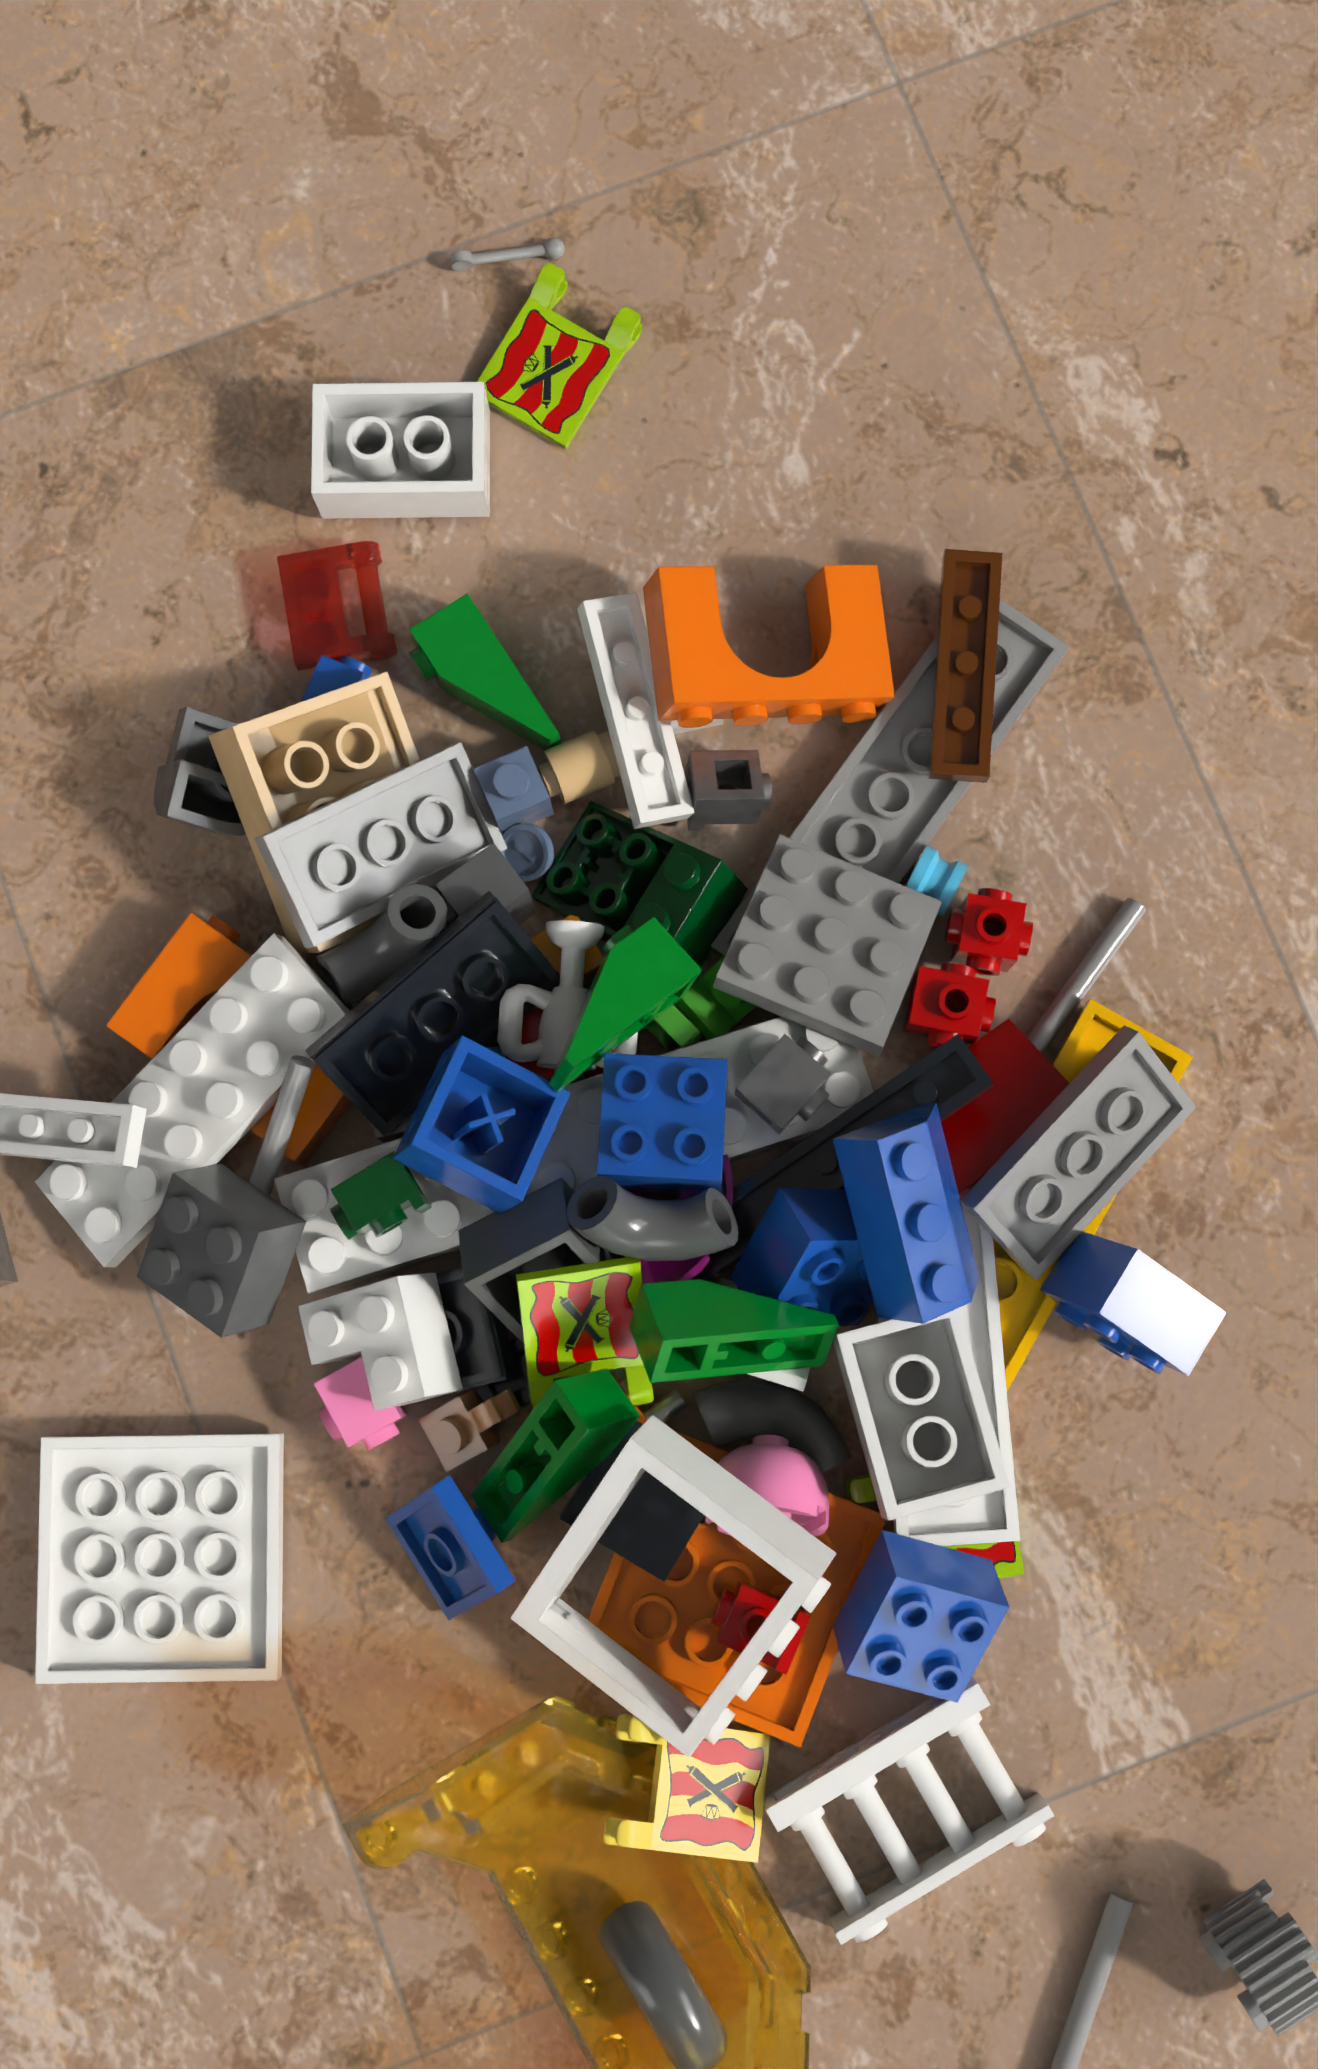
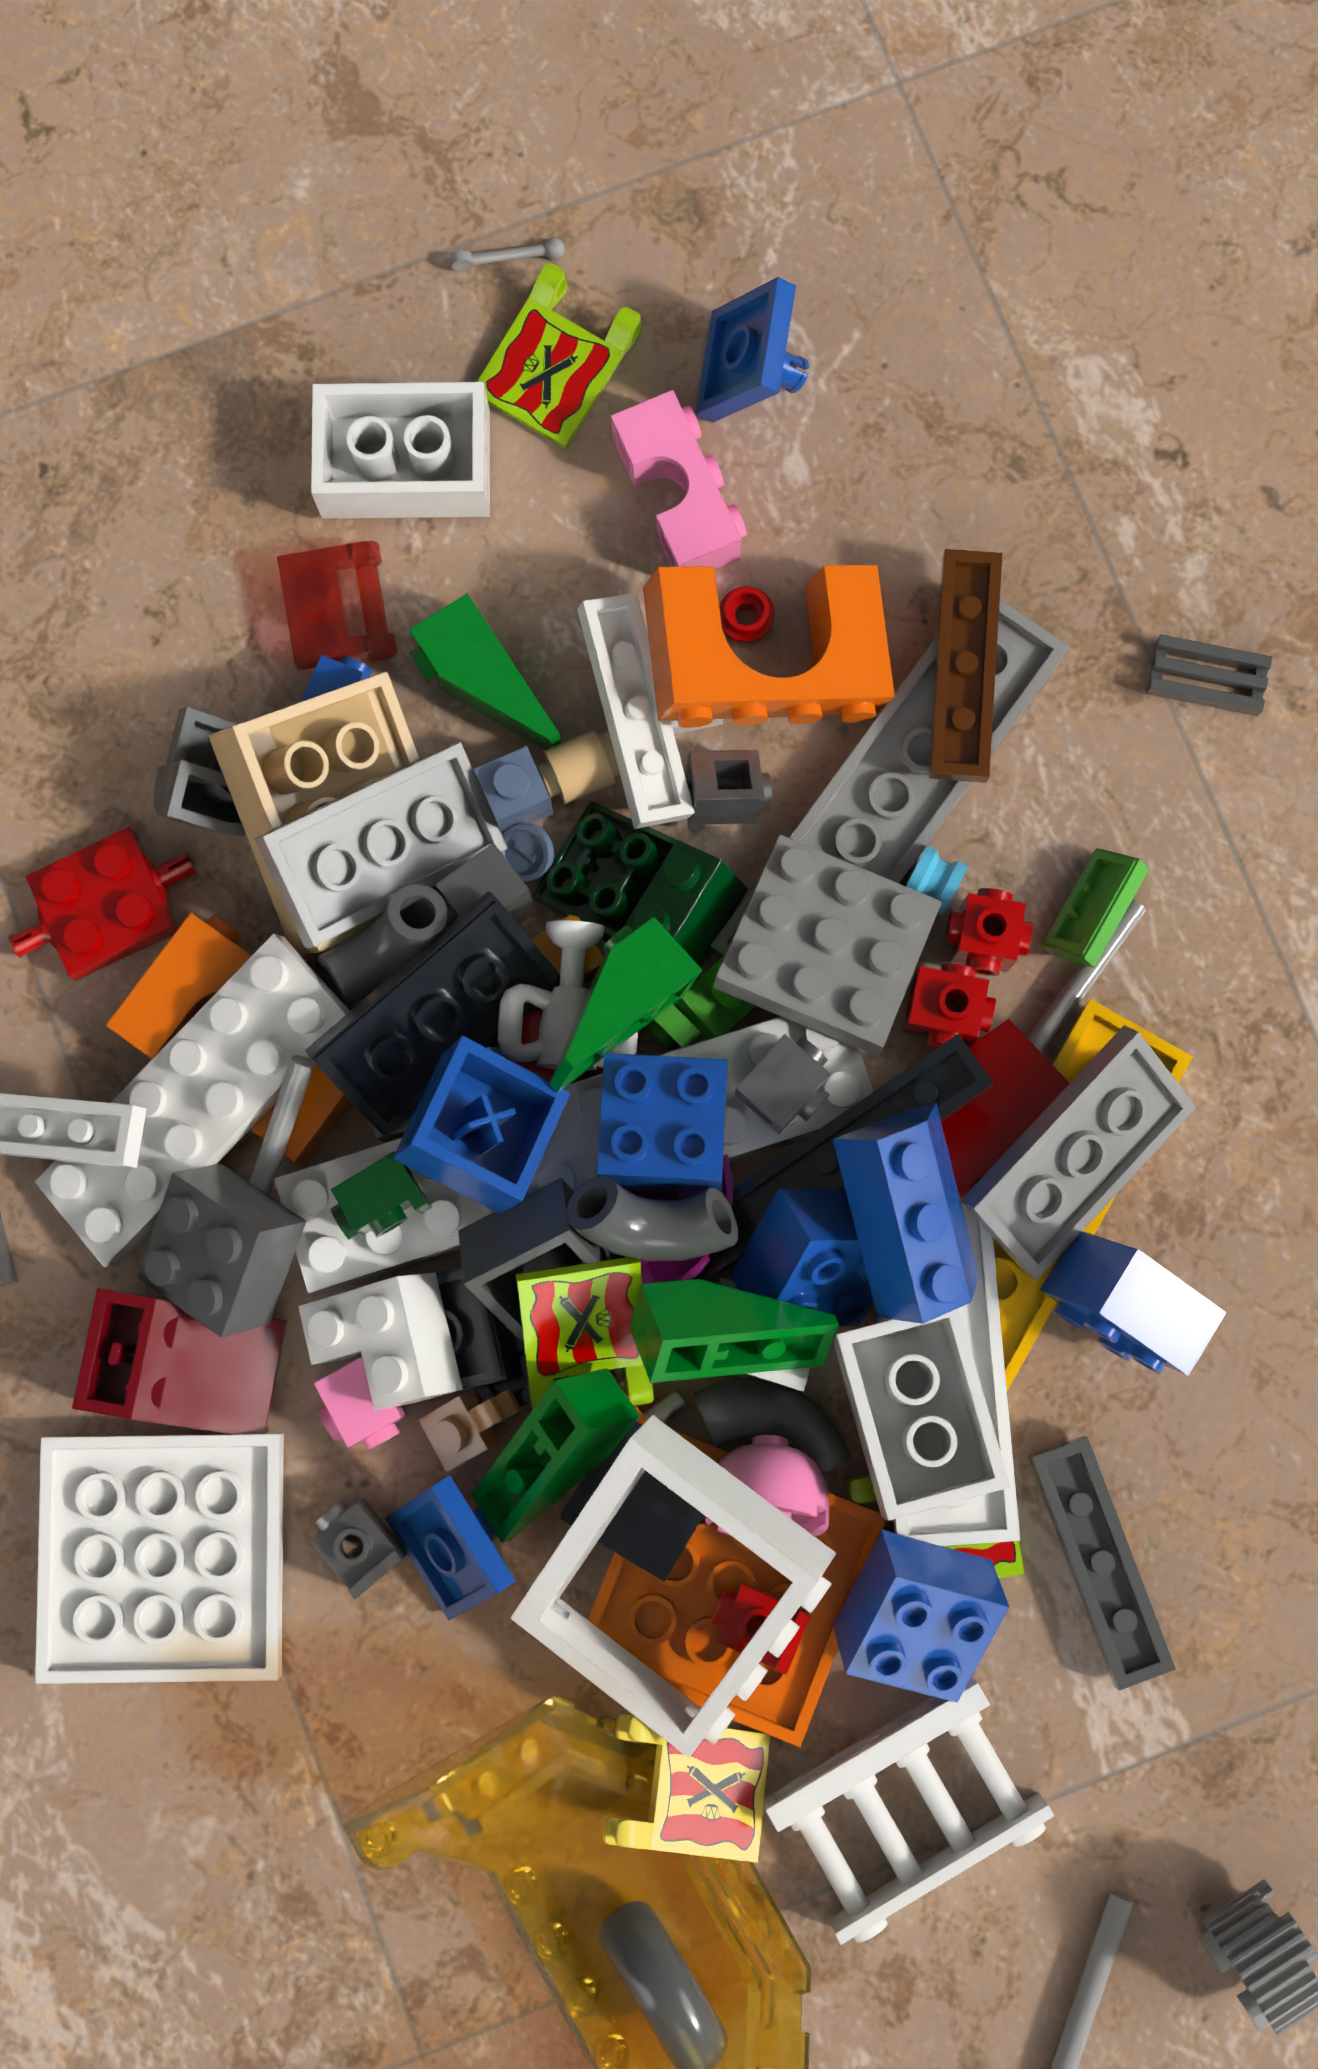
none -> red plate [8,827,197,981]
none -> dark red slope [72,1288,287,1435]
none -> flat silver brick [311,1499,408,1600]
none -> bright pink arch [611,390,747,569]
none -> blue tile [695,277,809,422]
none -> red plate [719,586,775,643]
none -> dark grey plate [1028,1436,1176,1691]
none -> bright green plate [1041,848,1150,968]
none -> dark grey tile [1146,634,1273,716]

